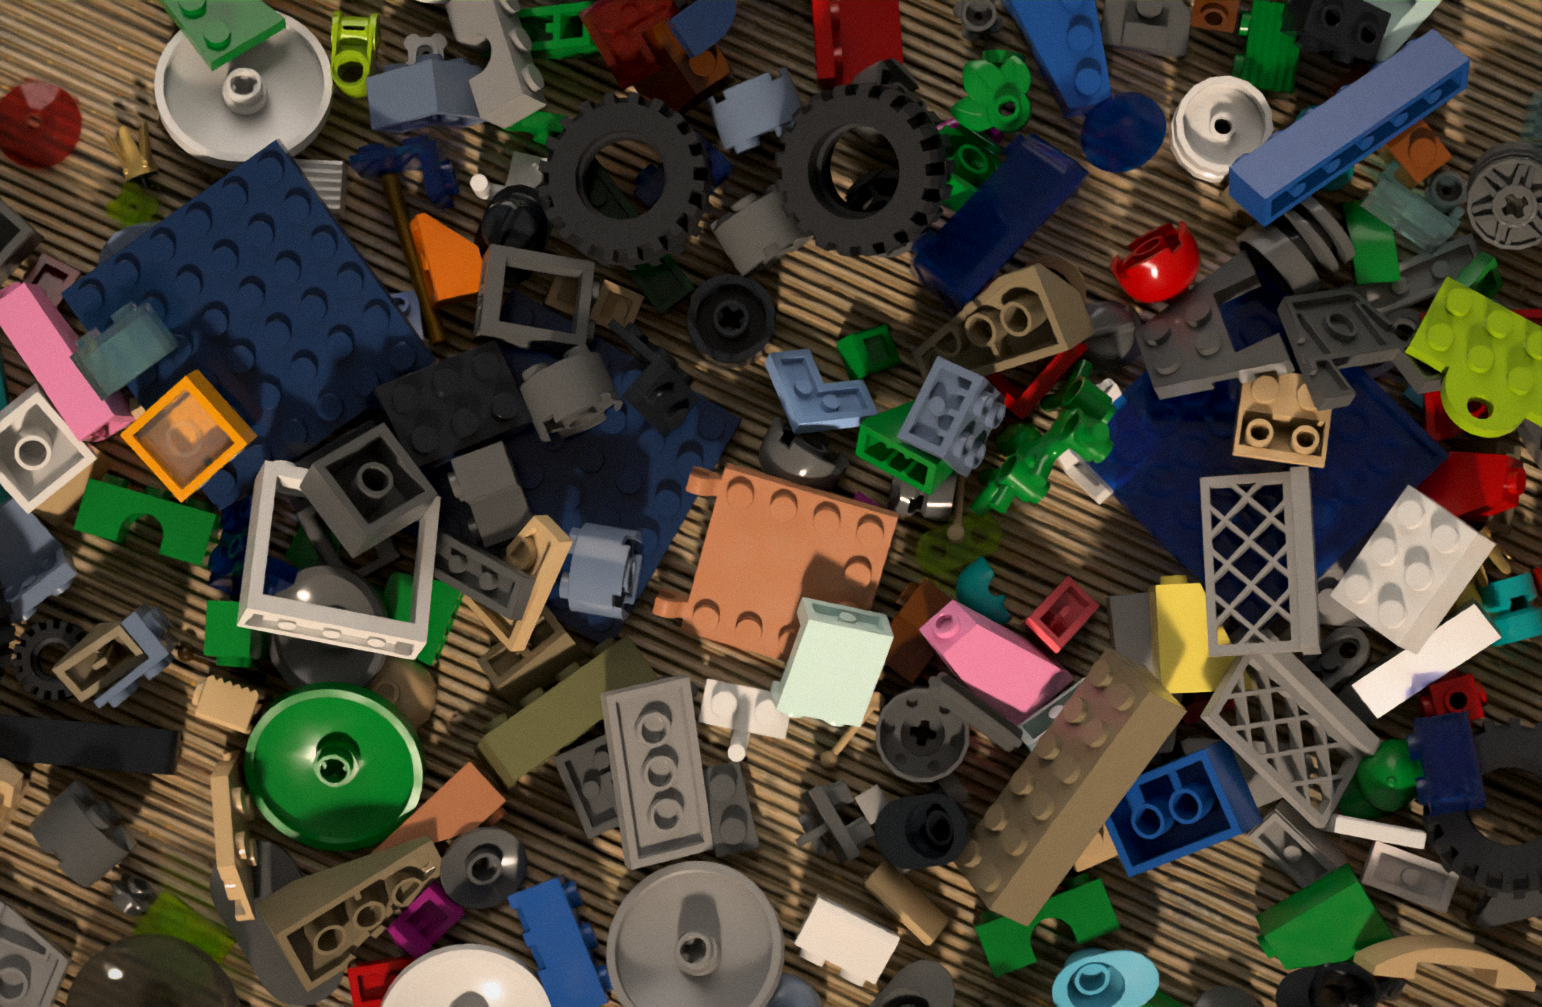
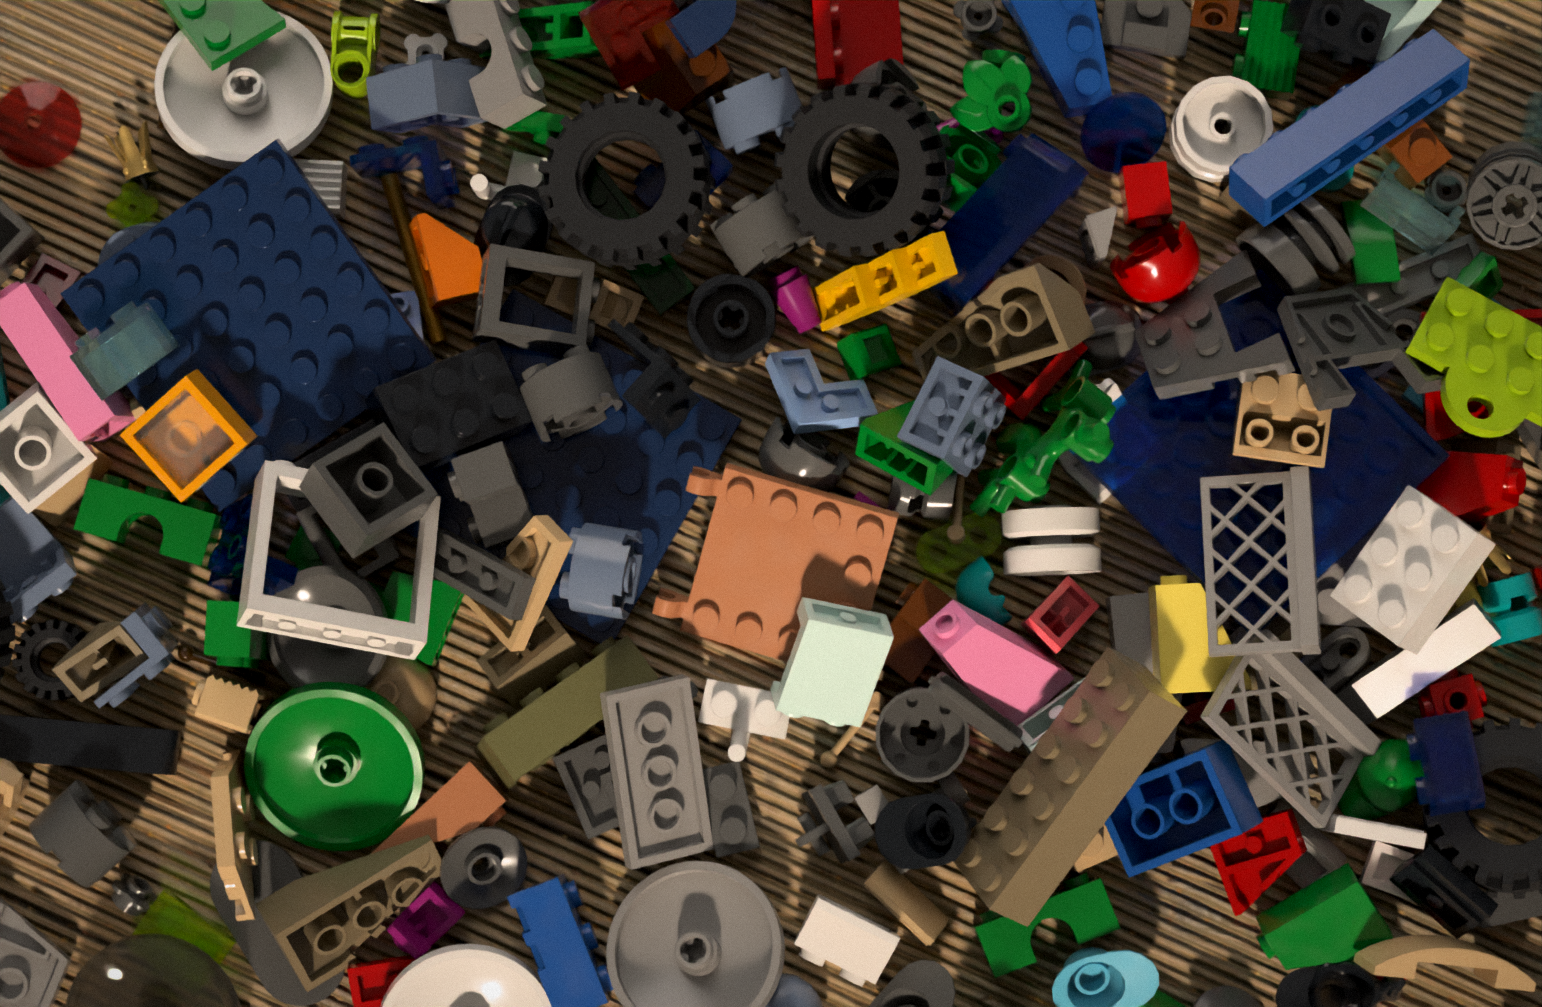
none -> magenta cone [767,265,823,334]
none -> yellow slope [812,231,958,332]
none -> white wheel [1001,505,1102,576]
none -> light grey slope [1077,206,1117,271]
none -> red brick [1118,161,1173,230]
none -> red wing [1210,808,1307,916]
none -> black plate [1389,844,1498,939]

